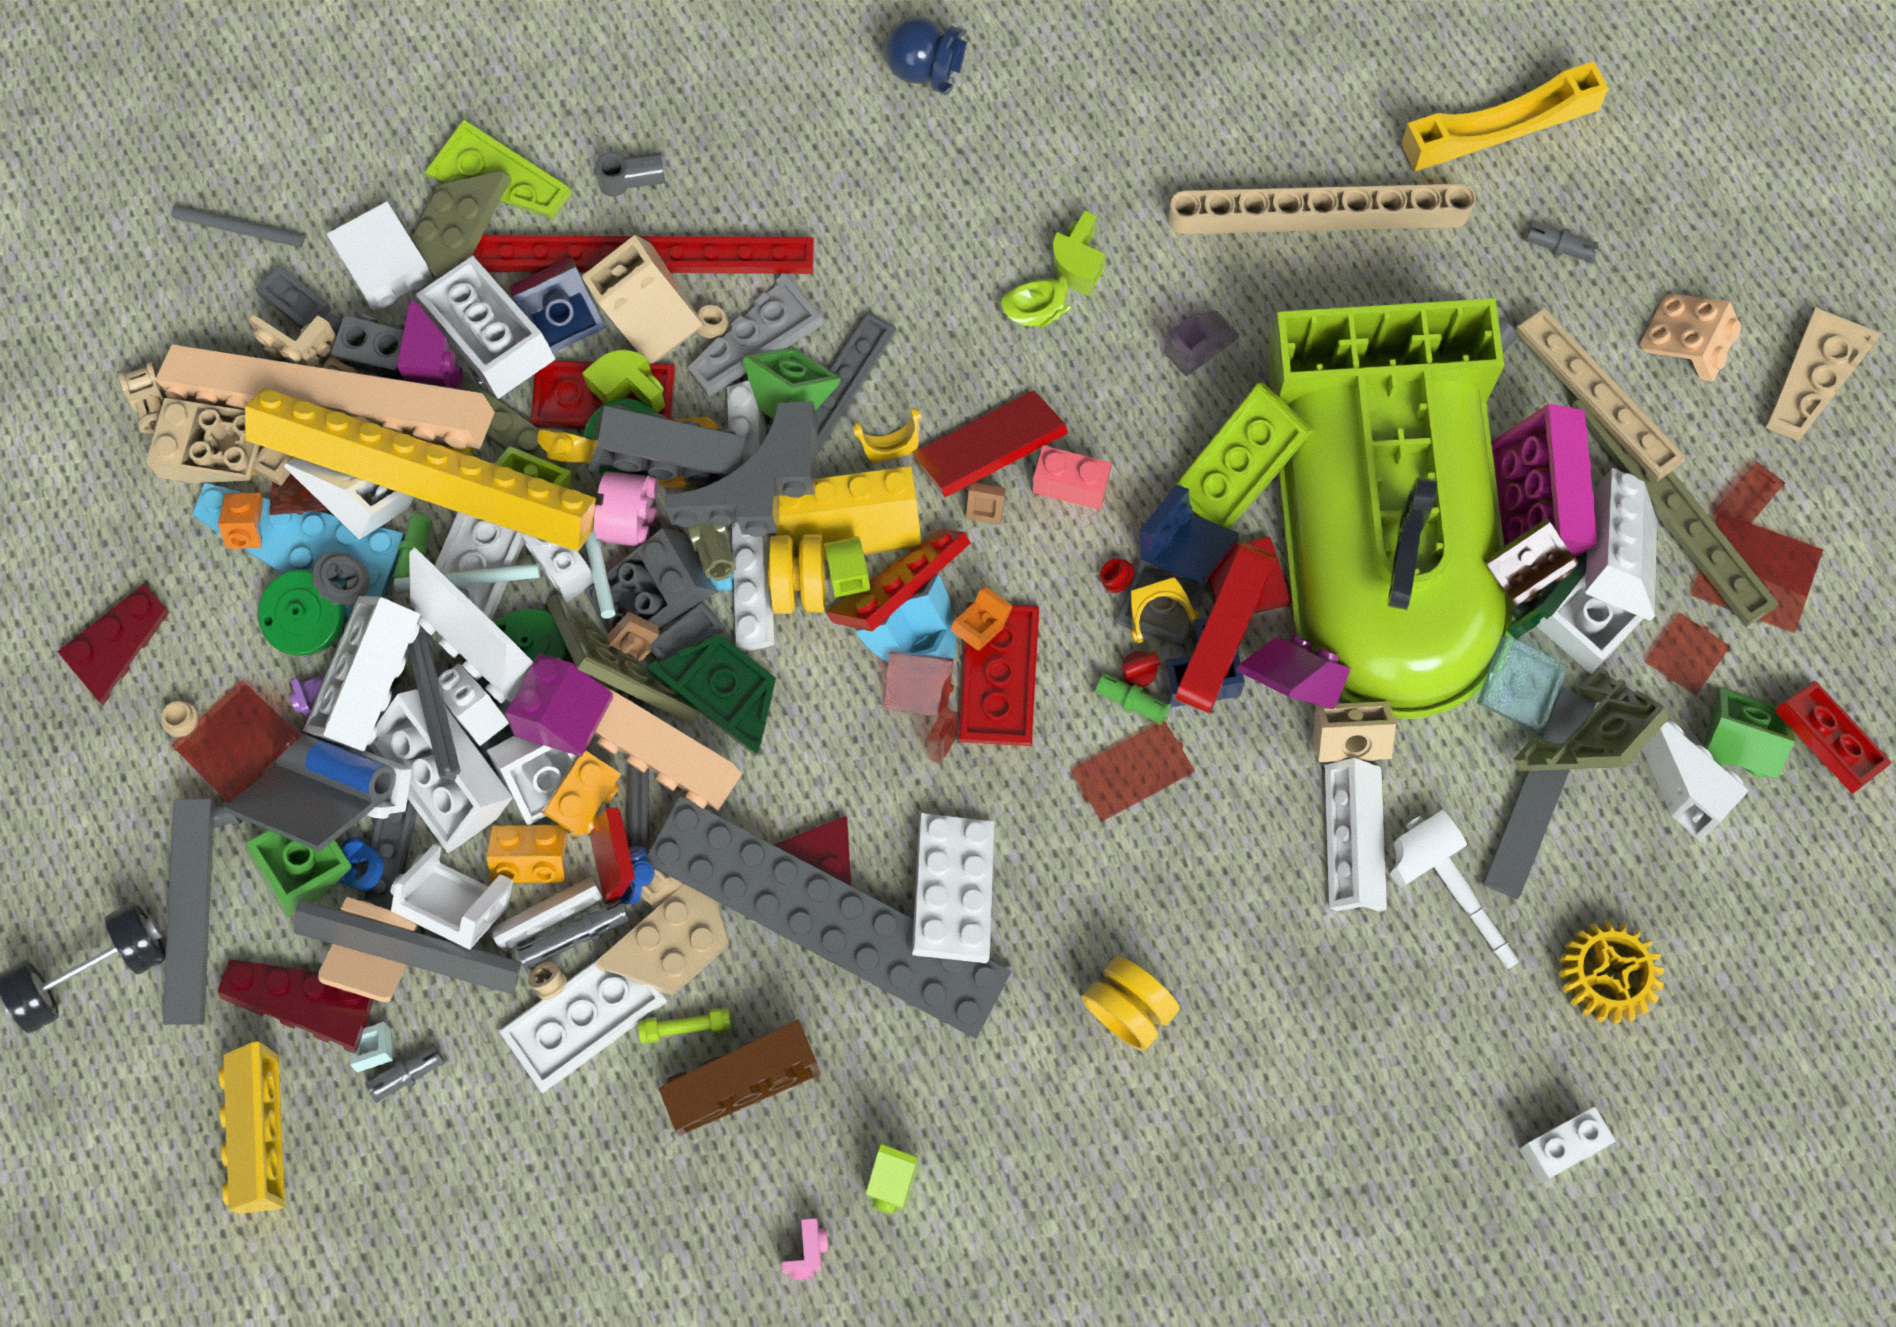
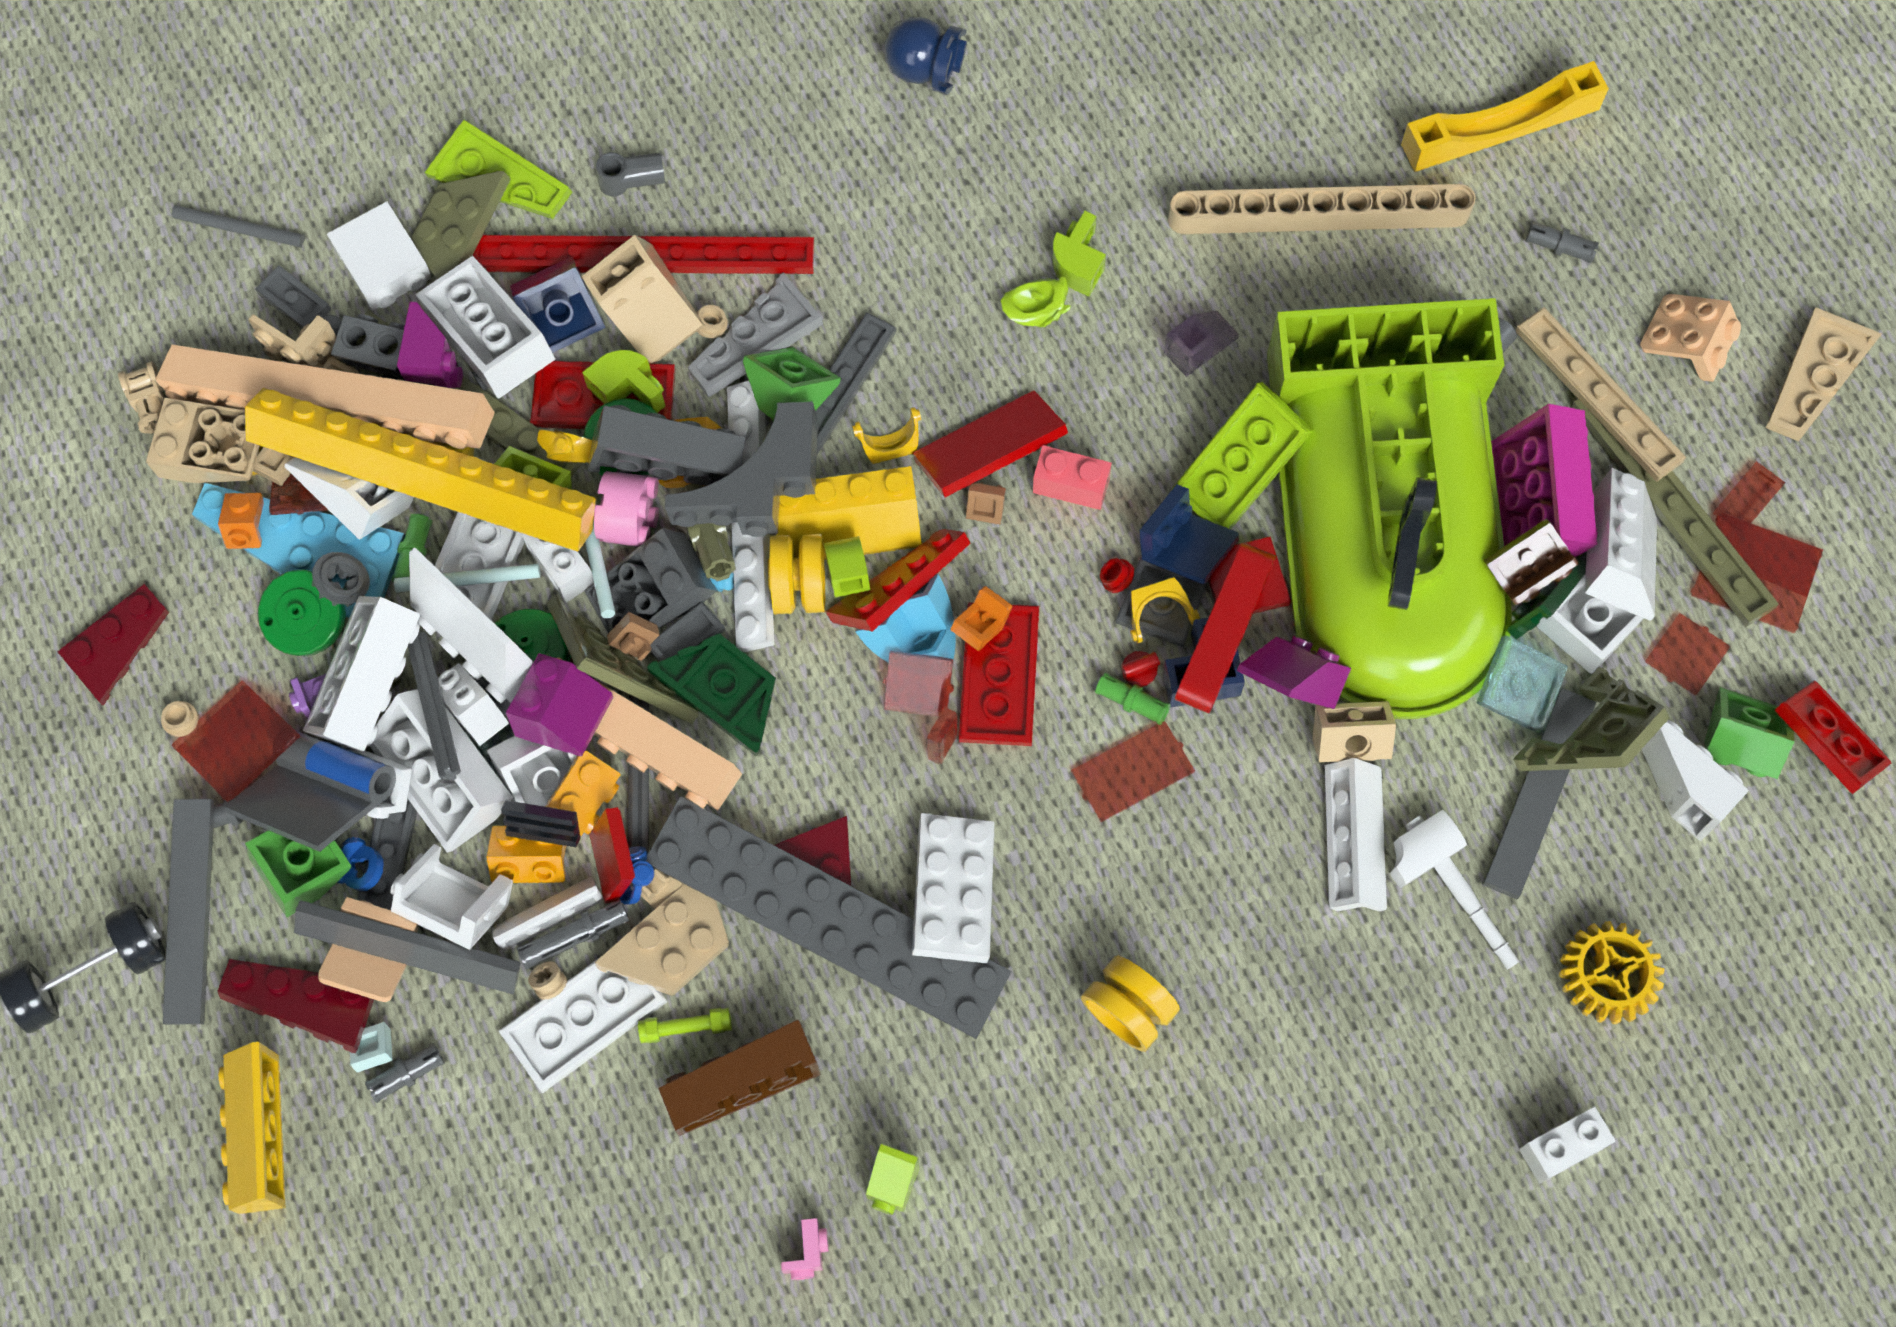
none -> black tile [501,800,581,848]

